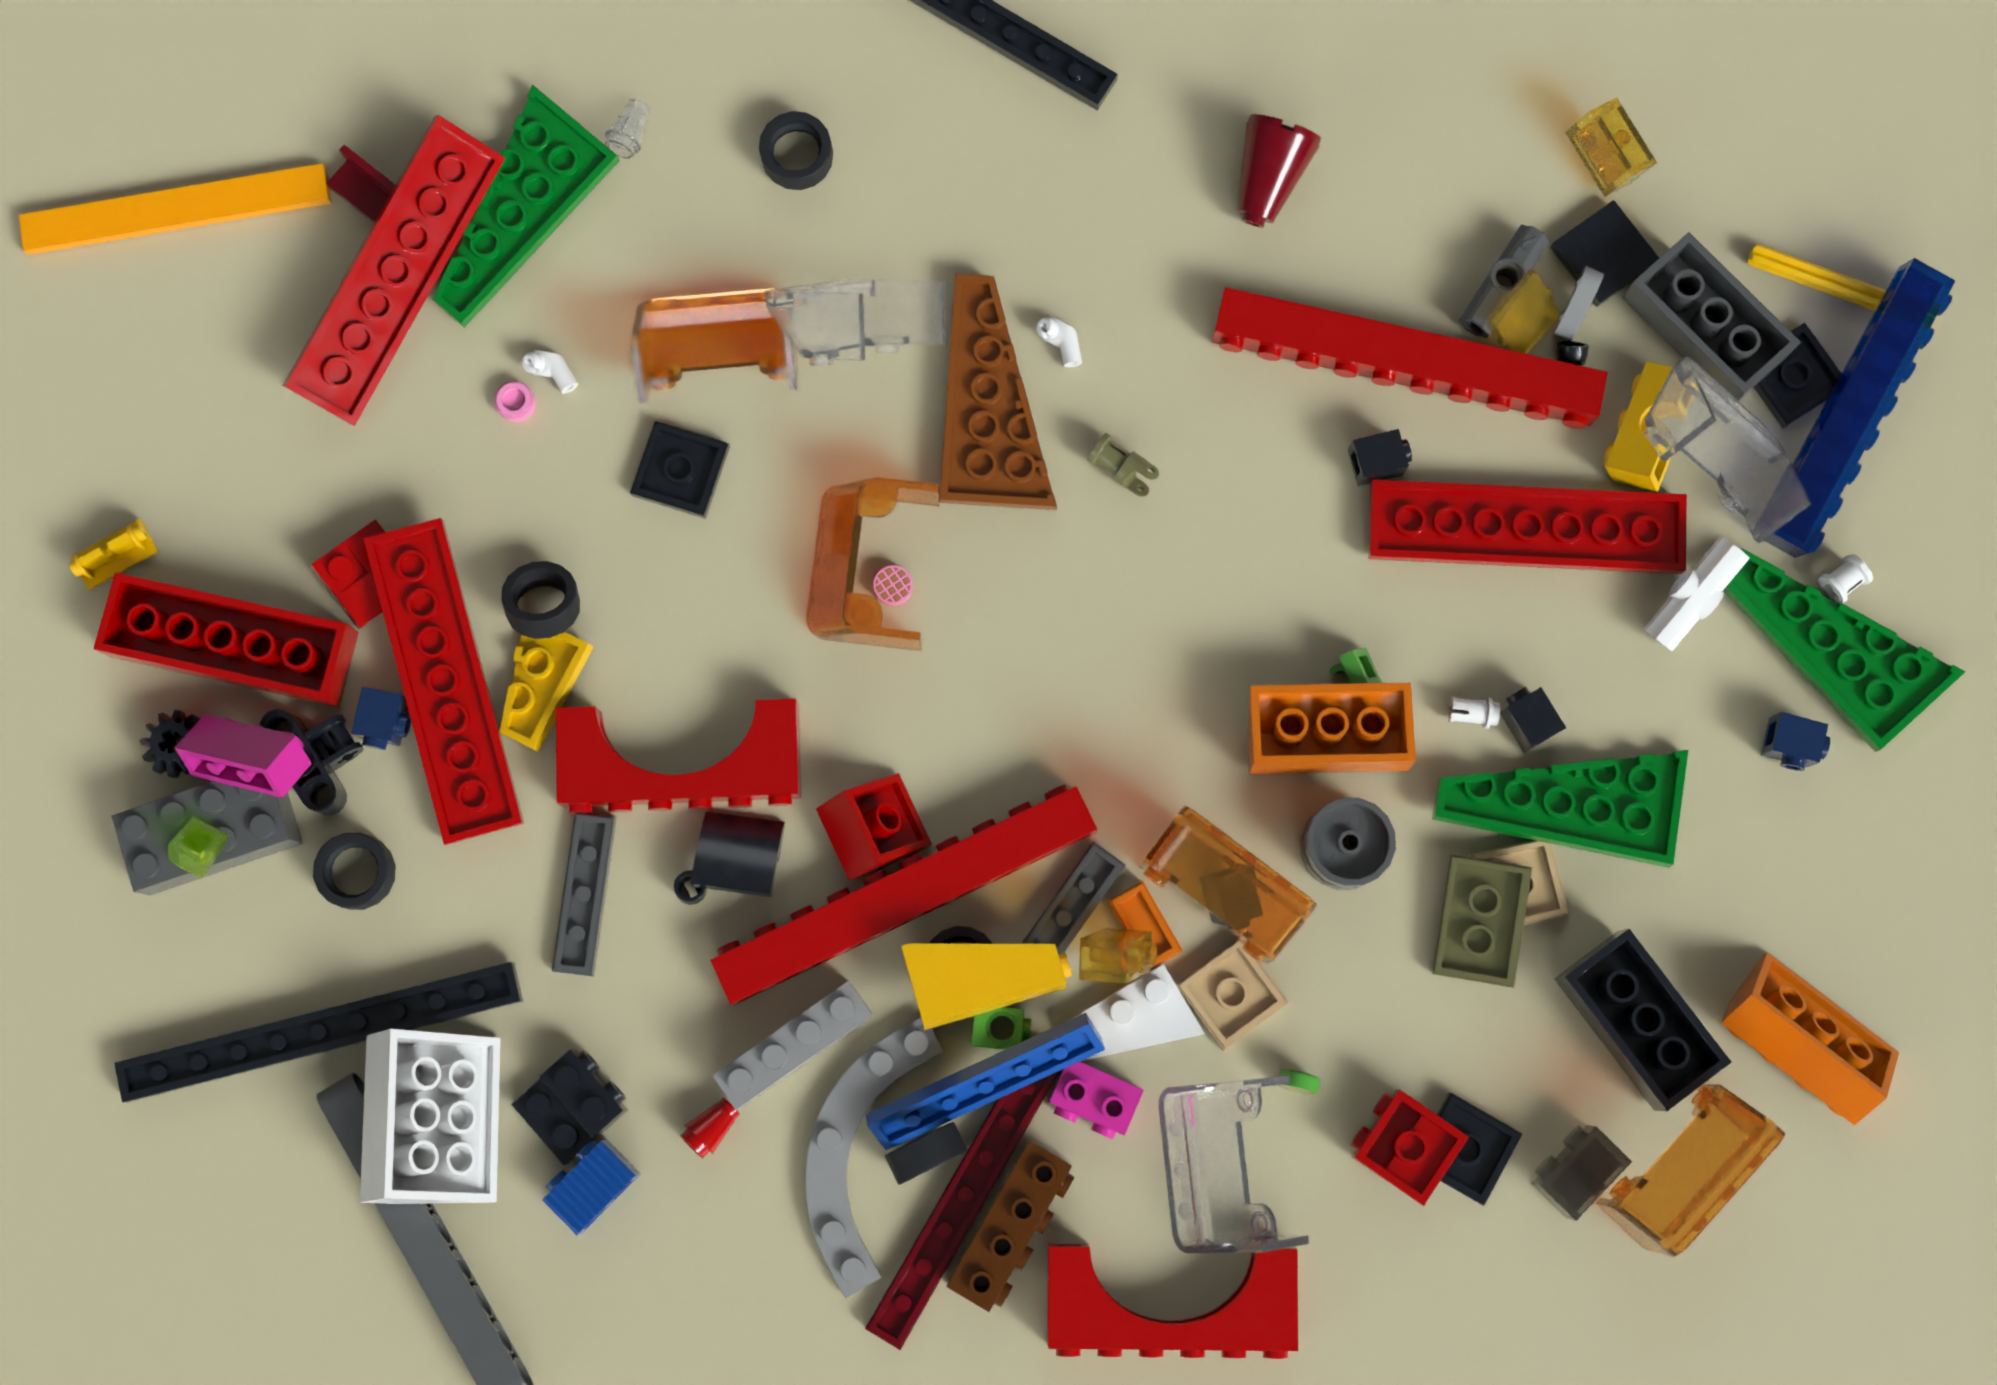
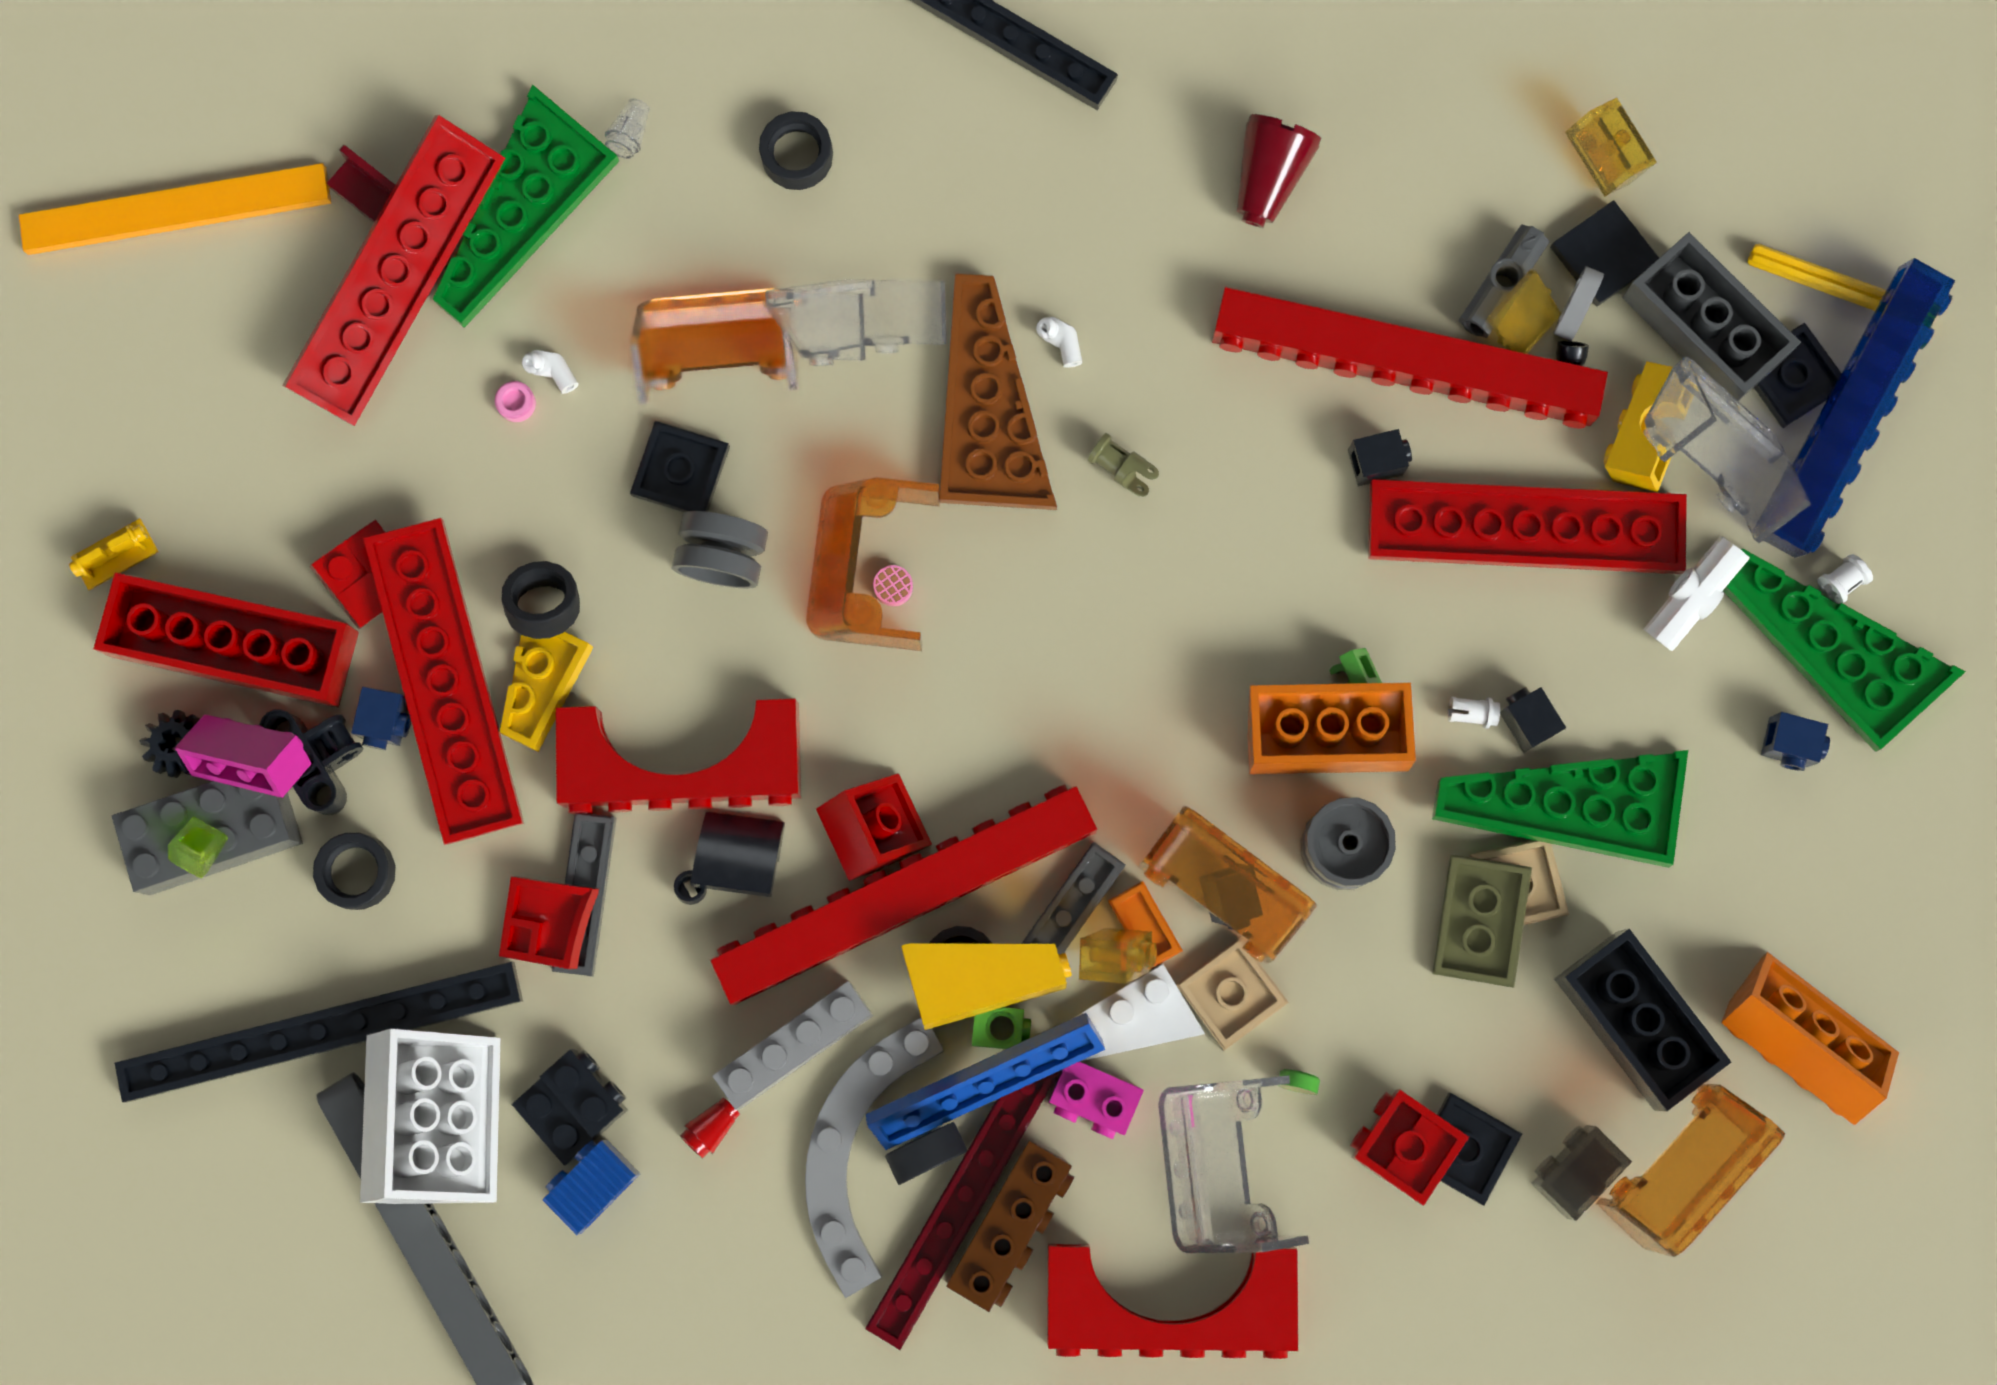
none -> red plate [499,876,599,969]
none -> dark grey wheel [671,511,768,589]

